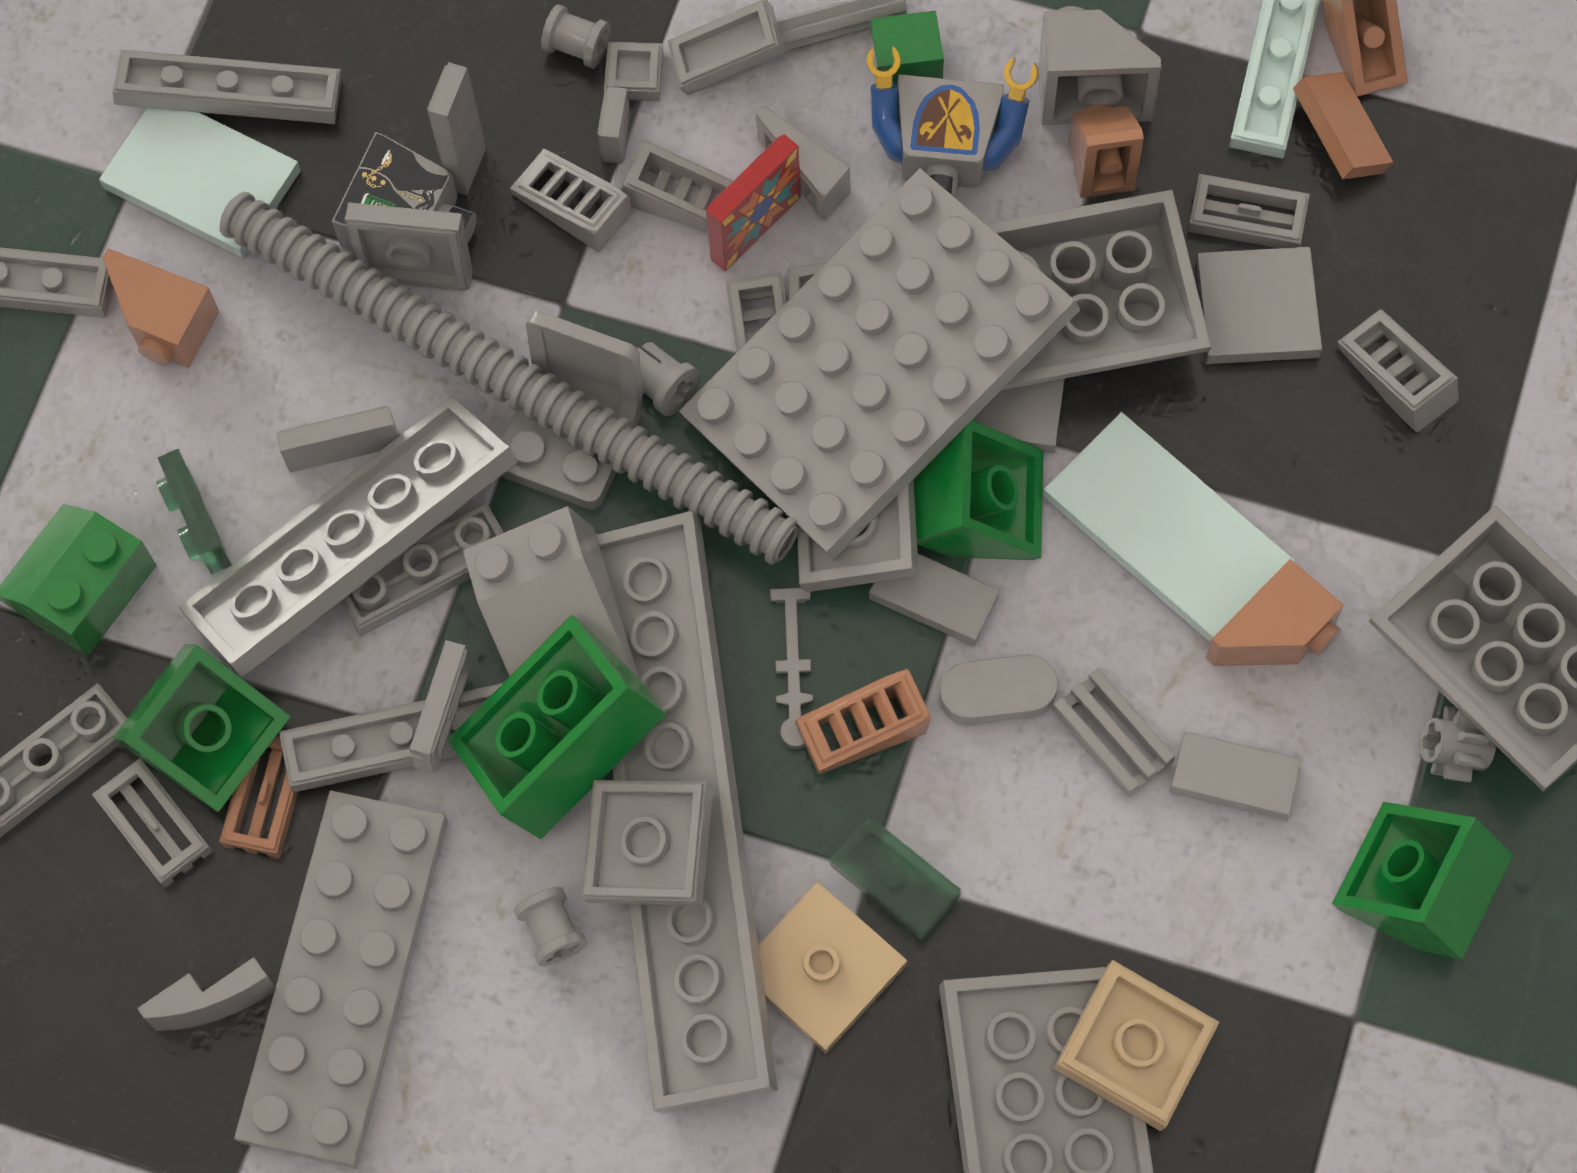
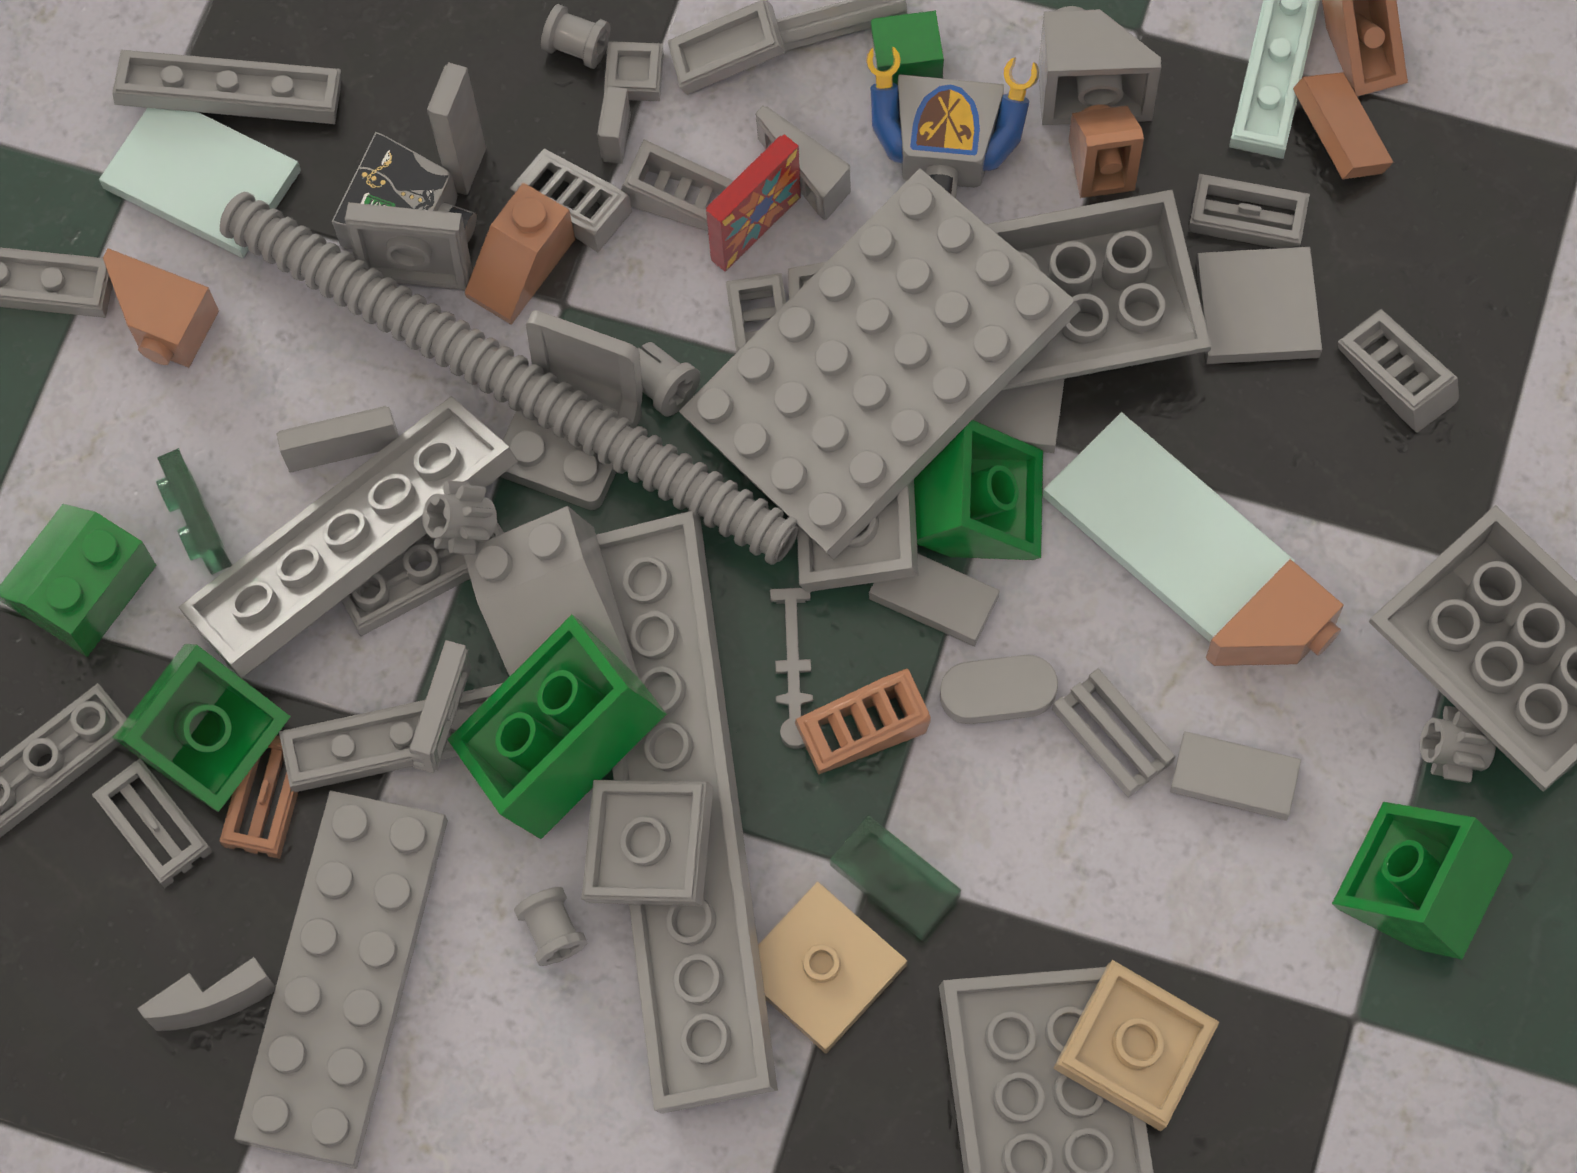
none -> light grey gear [423,480,497,555]
none -> nougat slope [464,182,575,325]

